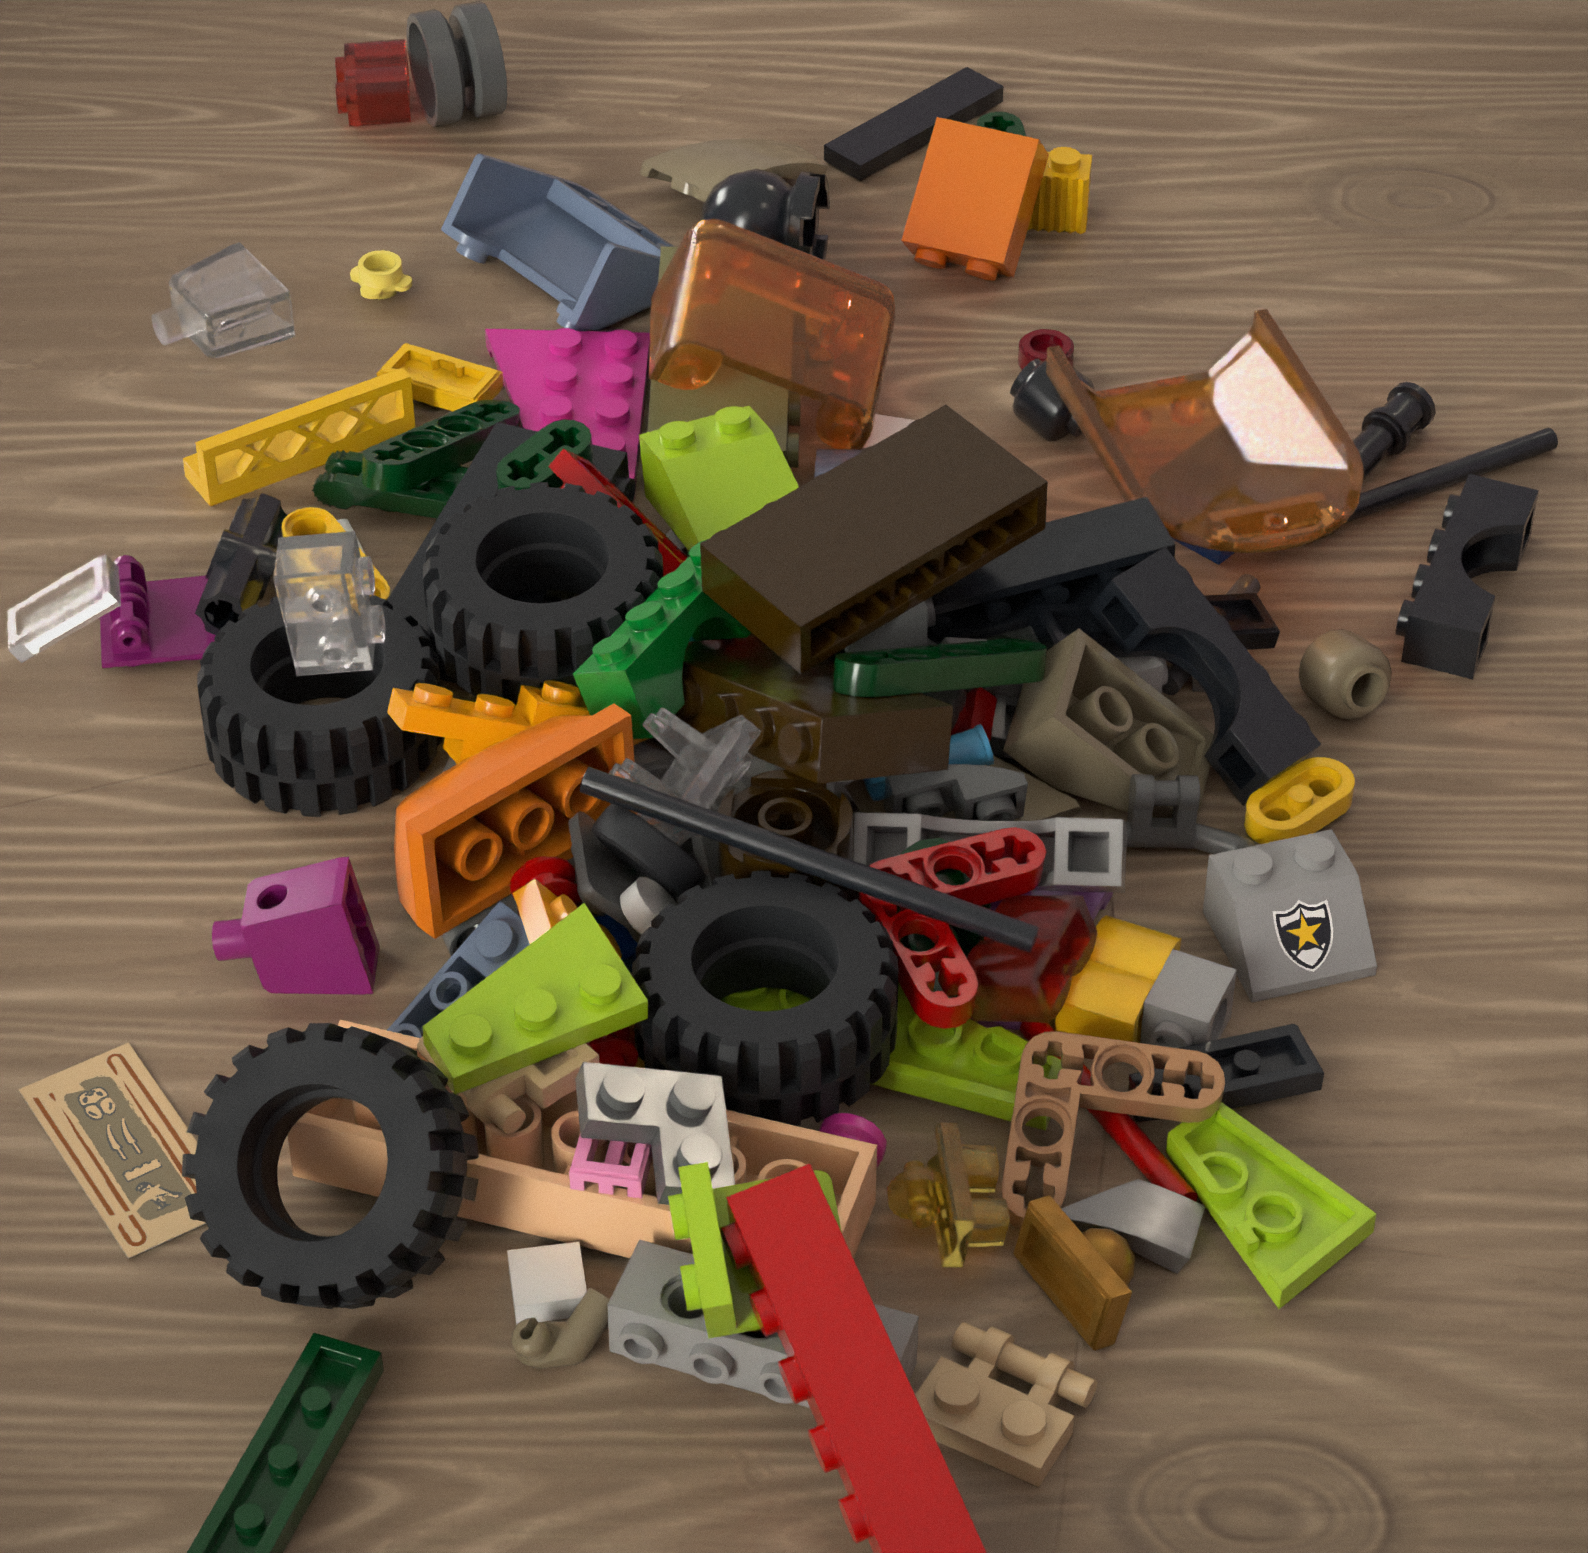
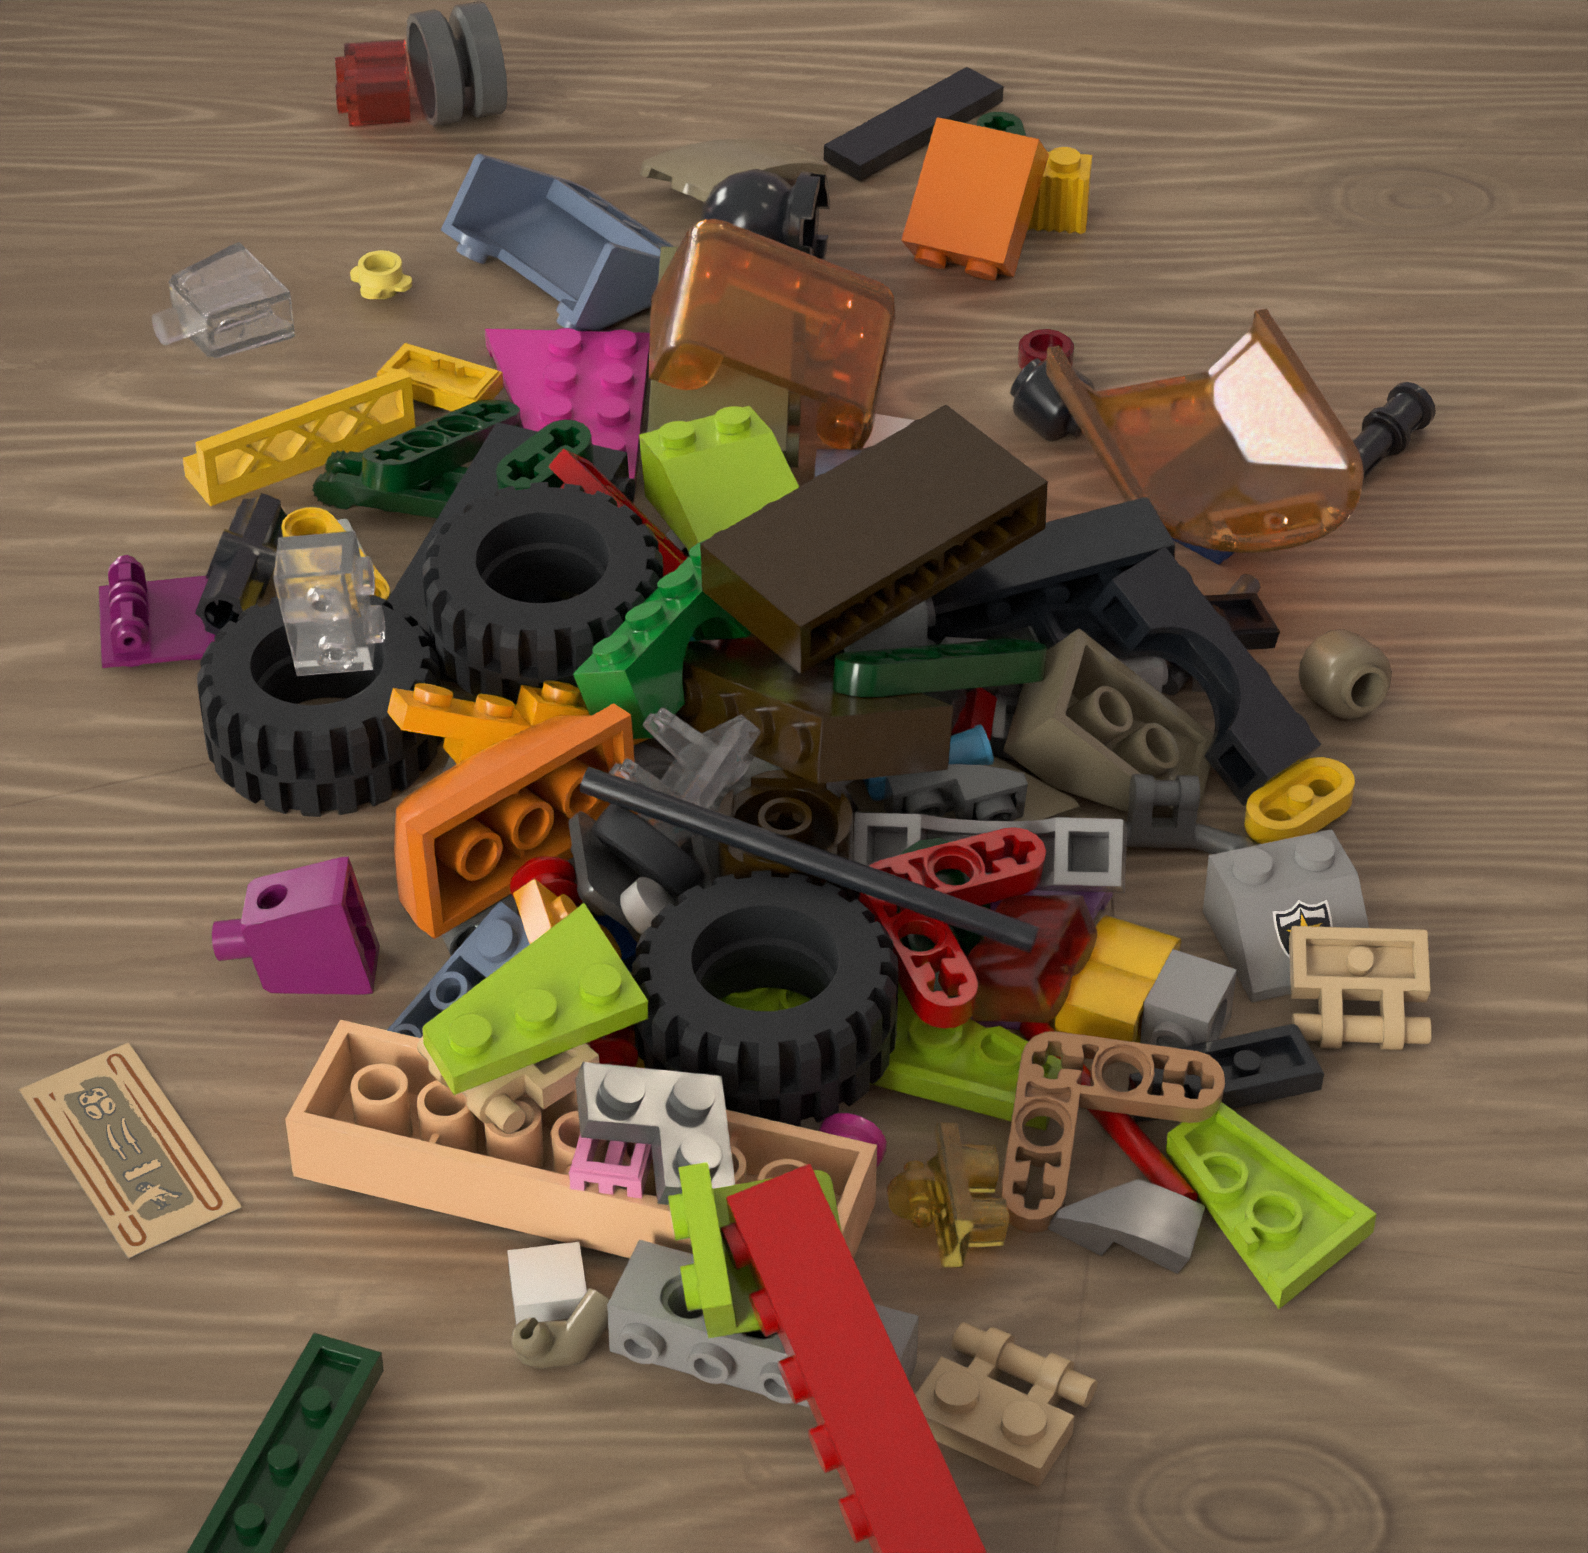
clear tile [7,554,121,663] -> none
black tyre [182,1023,479,1309] -> none
pearl gold tile [1013,1195,1135,1351] -> none
black bar [1261,428,1558,550] -> none
black arch [1396,474,1539,680] -> none
none -> tan plate [1289,926,1431,1050]

